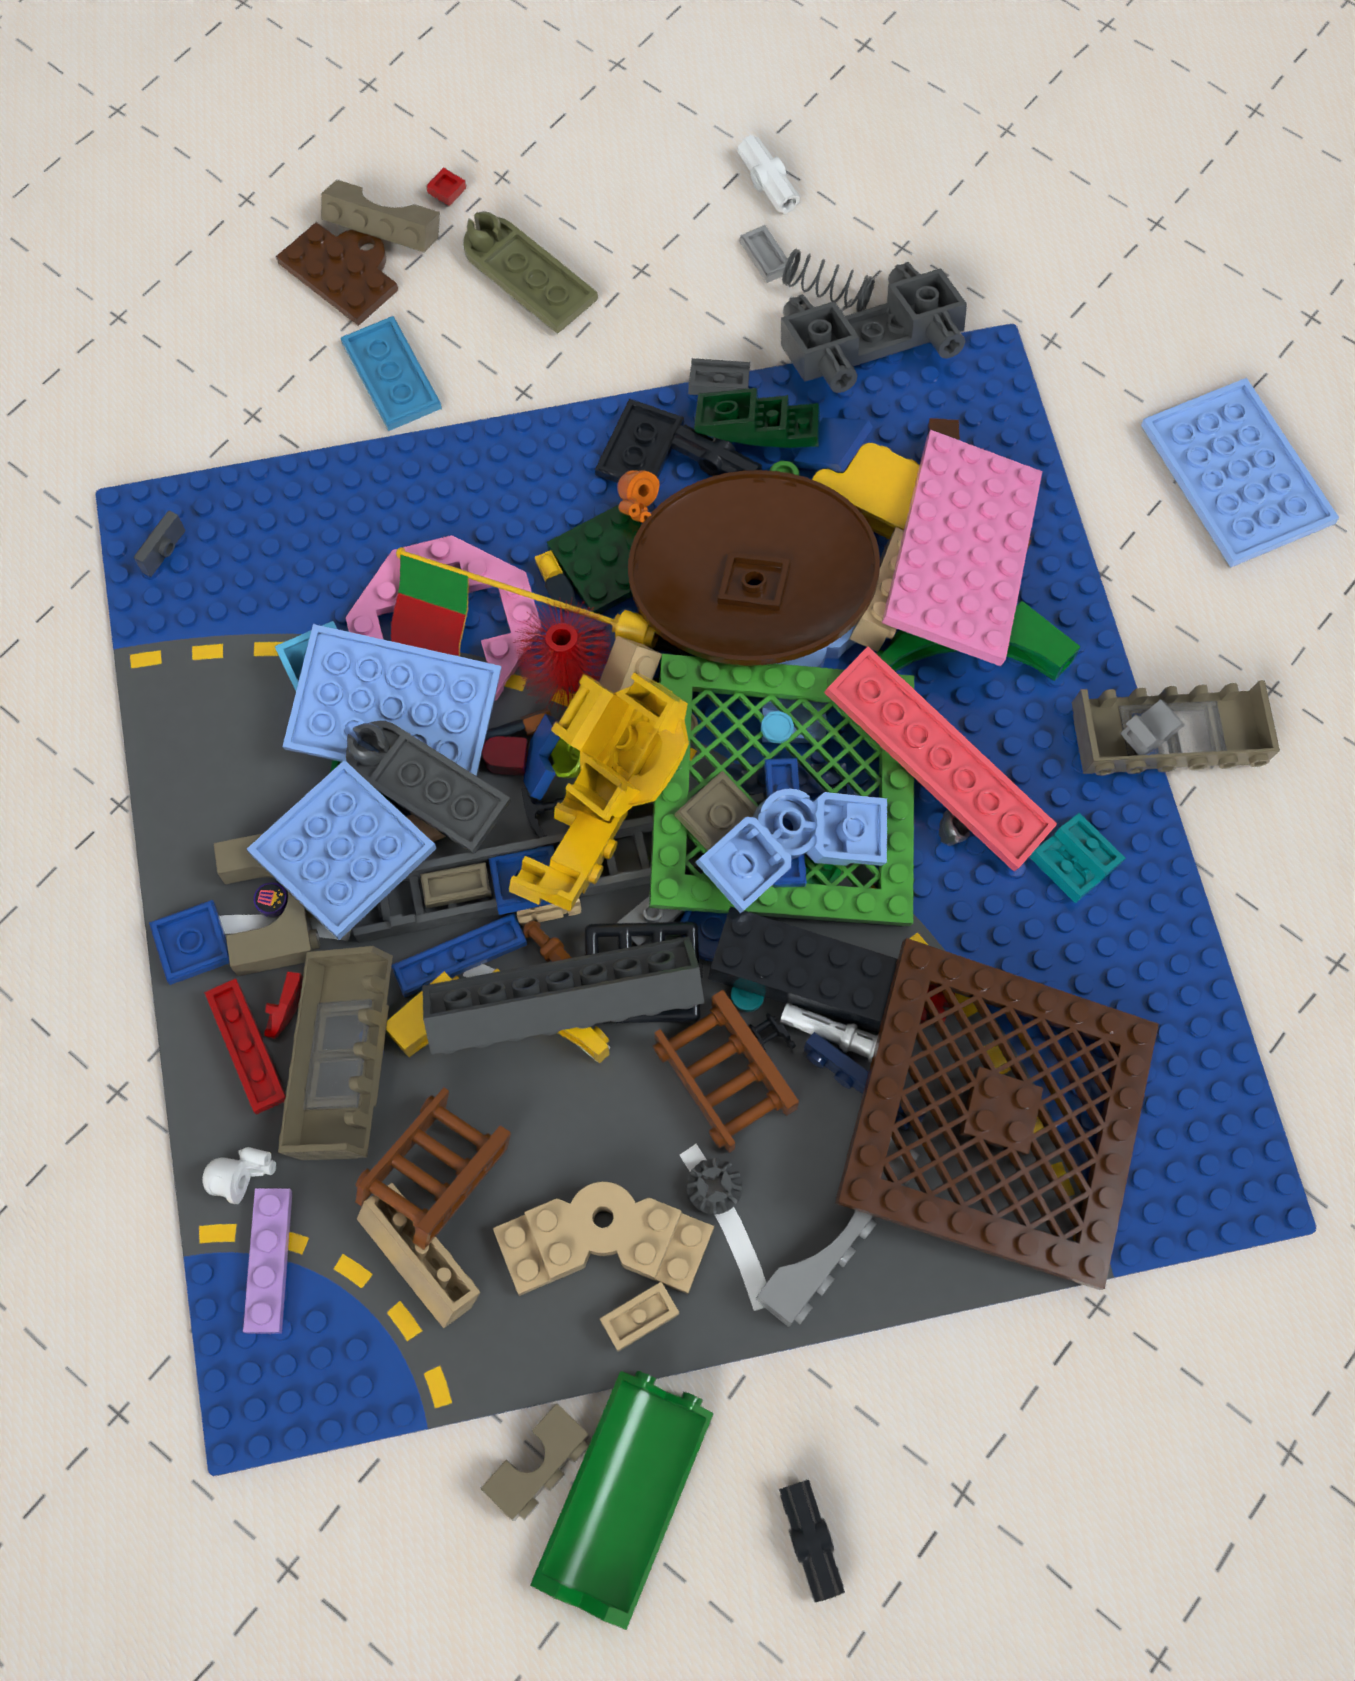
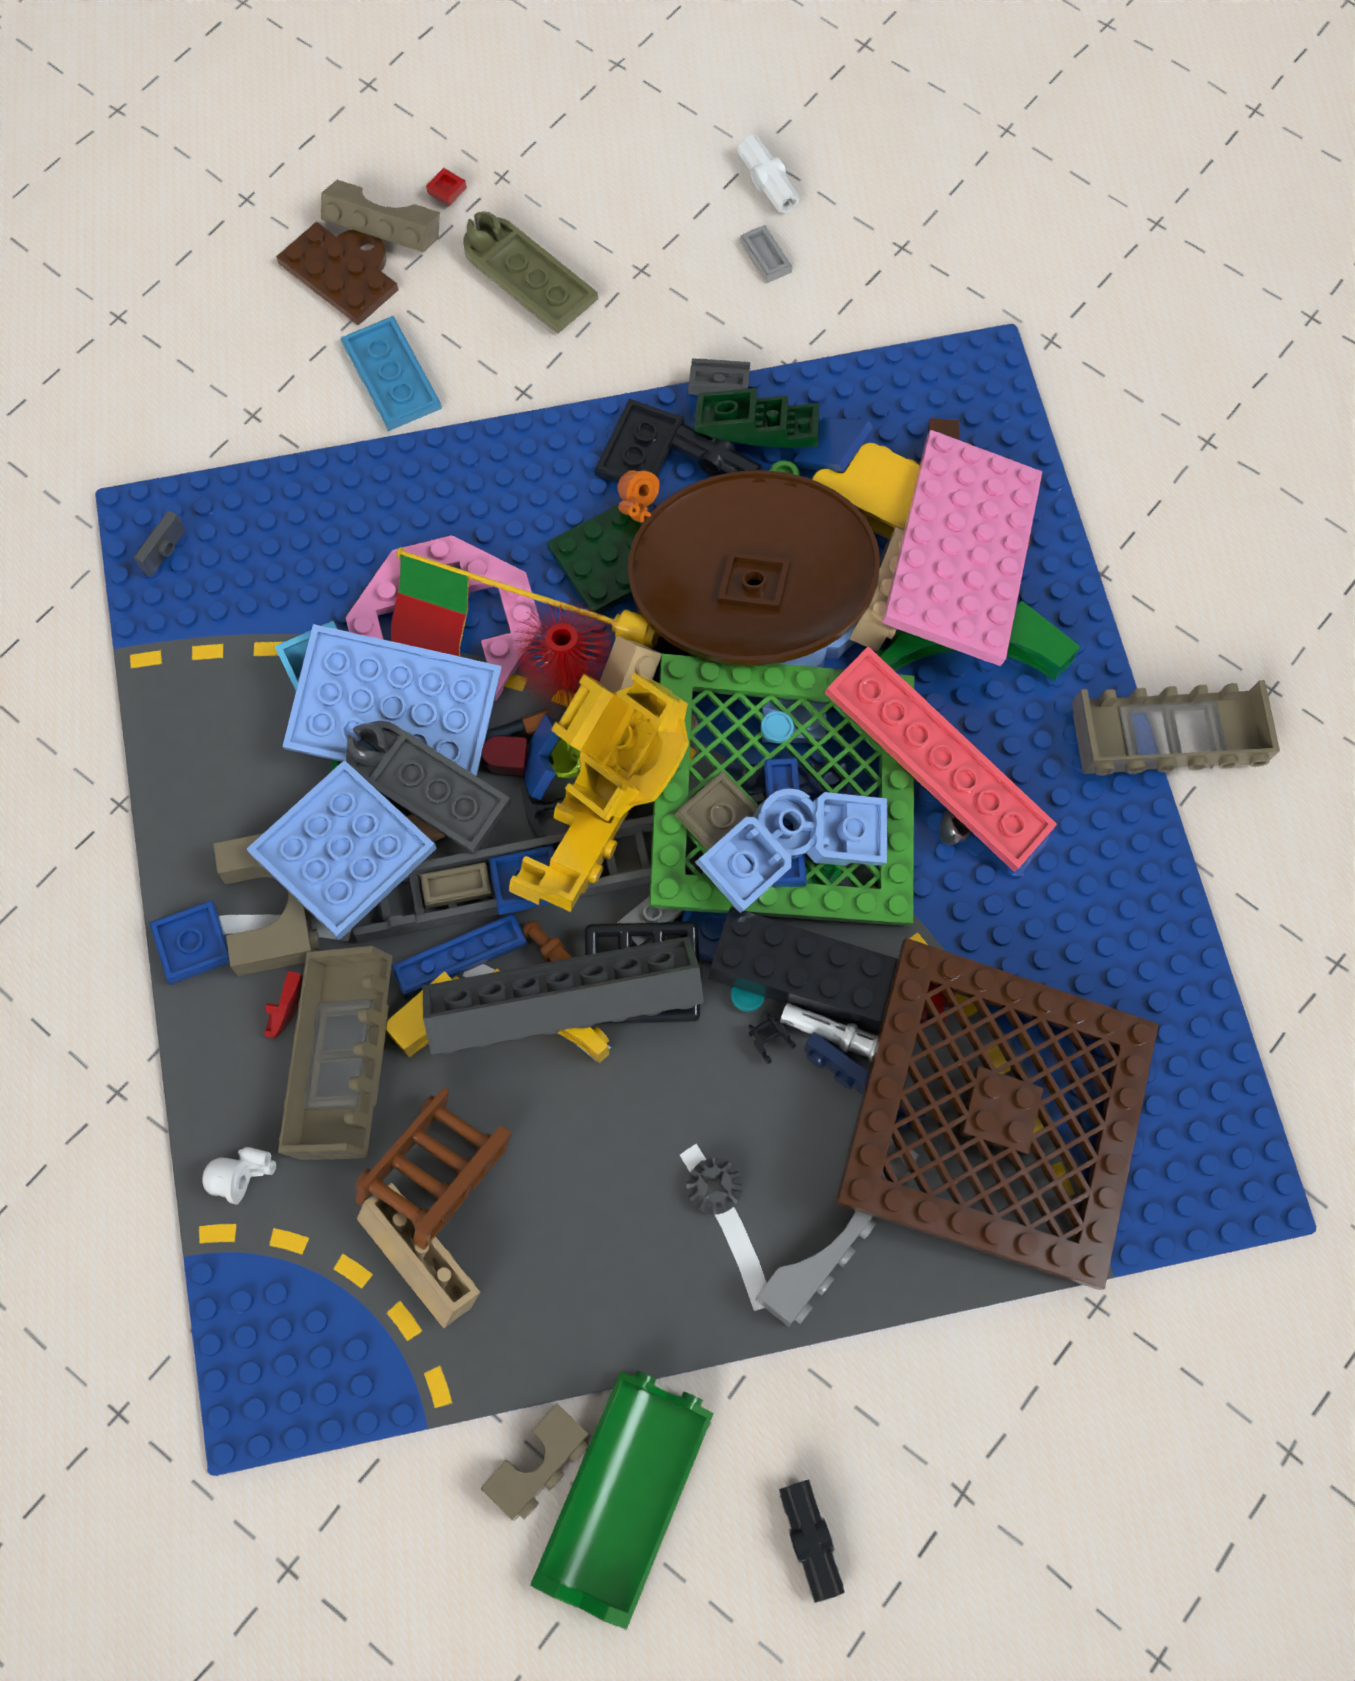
red plate [204,978,286,1115] -> none
lavender plate [243,1189,292,1334] -> none
tile [253,882,288,917] -> none
tan plate [493,1182,714,1296] -> none
tan axle [516,898,582,926] -> none
piece [534,550,576,613] -> none
tan plate [600,1282,680,1352] -> none
dark orange fence [653,990,799,1153] -> none
dark grey piece [781,262,967,393] -> none
dark grey piece [782,248,875,312] -> none
teal slope [1029,813,1126,903] -> none
light grey brick [1120,699,1185,755] -> none
light blue plate [1141,378,1339,568] -> none

